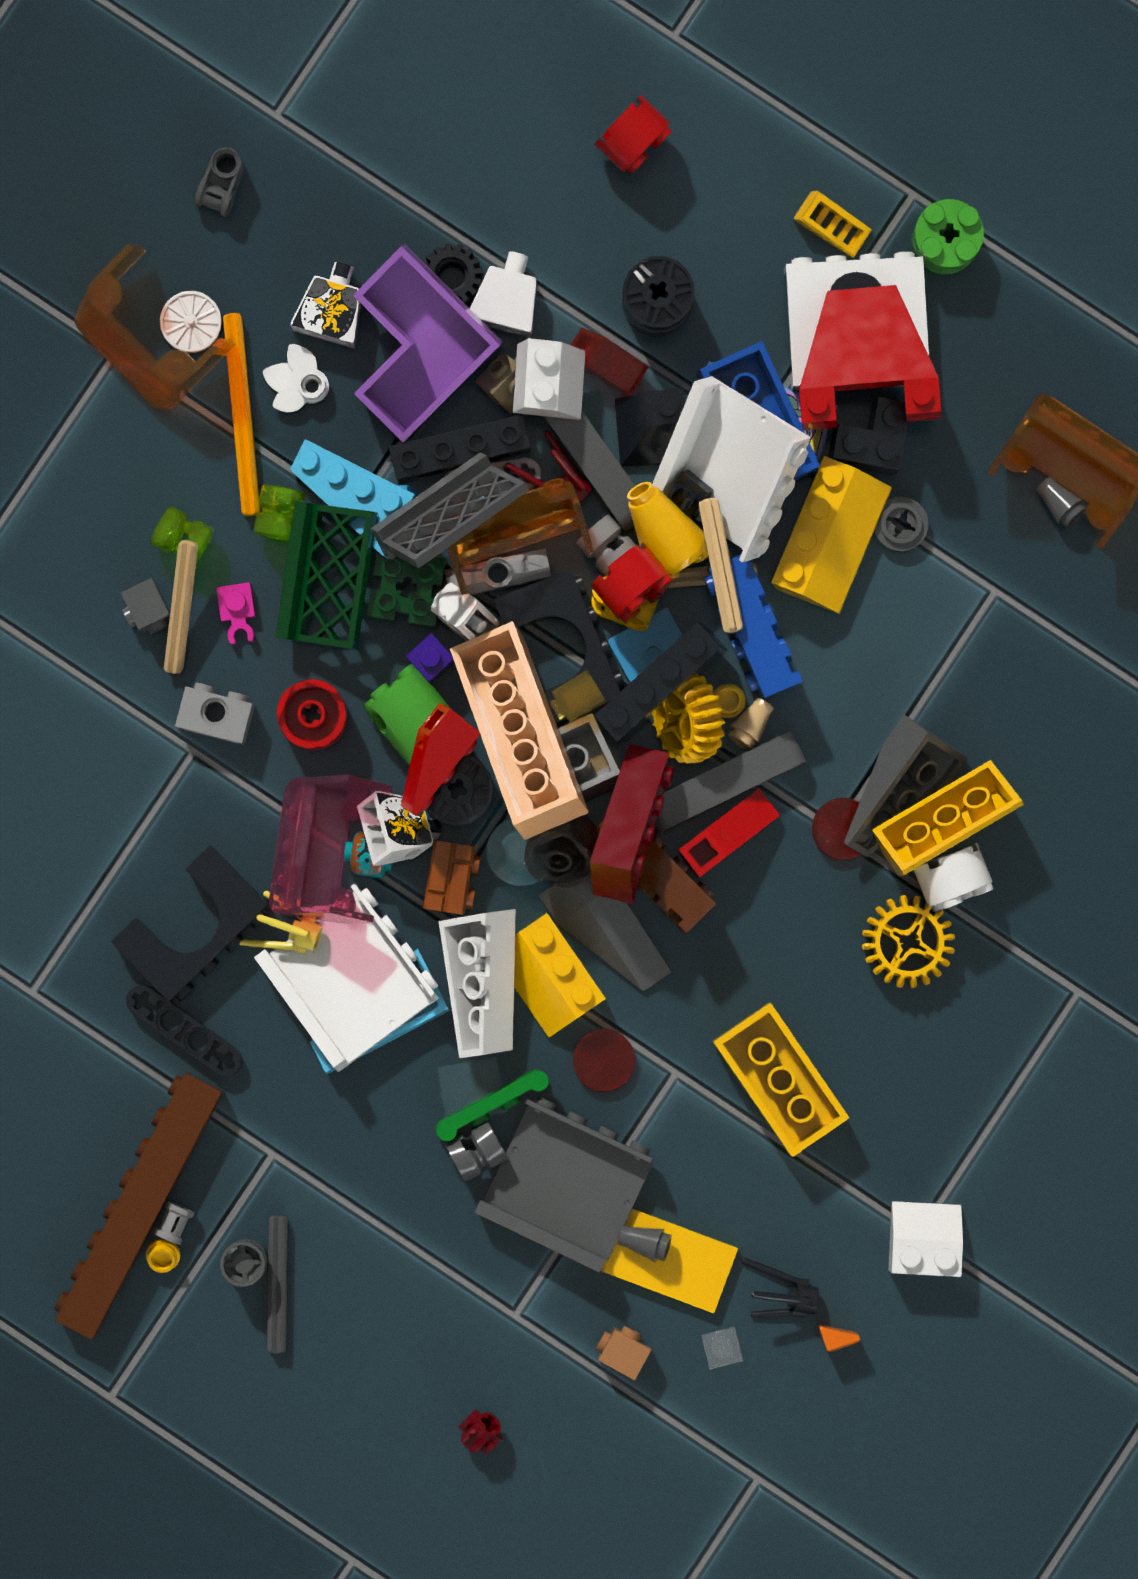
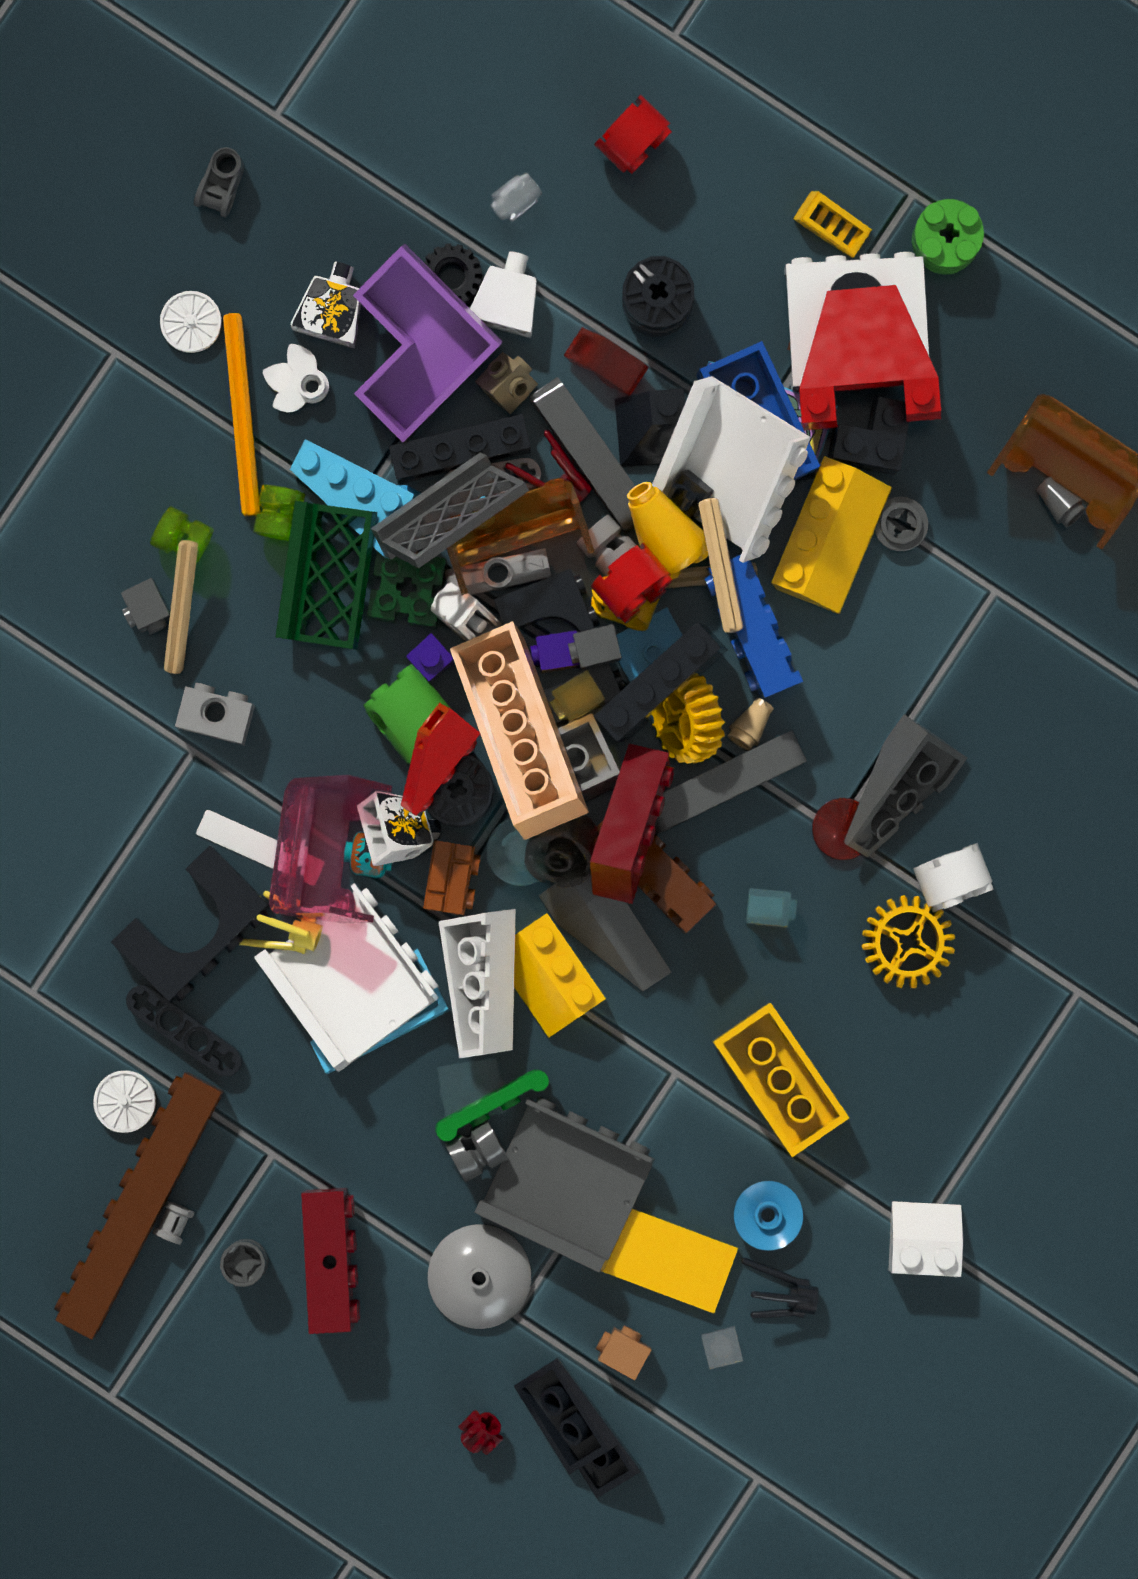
clear orange windscreen [74,244,236,410] -> none
yellow plate [146,1239,181,1273] -> none
dark pink plate [216,582,256,645] -> none
dark grey axle [267,1215,288,1354] -> none
red brick [277,679,348,751] -> none
white slope [513,338,585,420] -> none
clear red wheel [573,1029,635,1091] -> none
dark grey cone [618,1225,672,1263] -> none
red slope [677,788,780,878] -> none
yellow plate [713,684,745,718] -> none
orange slope [818,1324,860,1352] -> none
yellow slope [872,760,1024,876] -> none
none -> white wheel [93,1070,156,1133]
none -> white sticker [196,810,325,886]
none -> dark red brick [301,1188,360,1334]
none -> light grey dish [428,1224,531,1329]
none -> clear brick [490,172,542,222]
none -> black slope [514,1357,642,1498]
none -> dark purple brick [530,630,580,673]
none -> dark grey brick [568,624,622,670]
none -> dark azure dish [734,1181,803,1251]
none -> clear light blue brick [745,888,797,927]

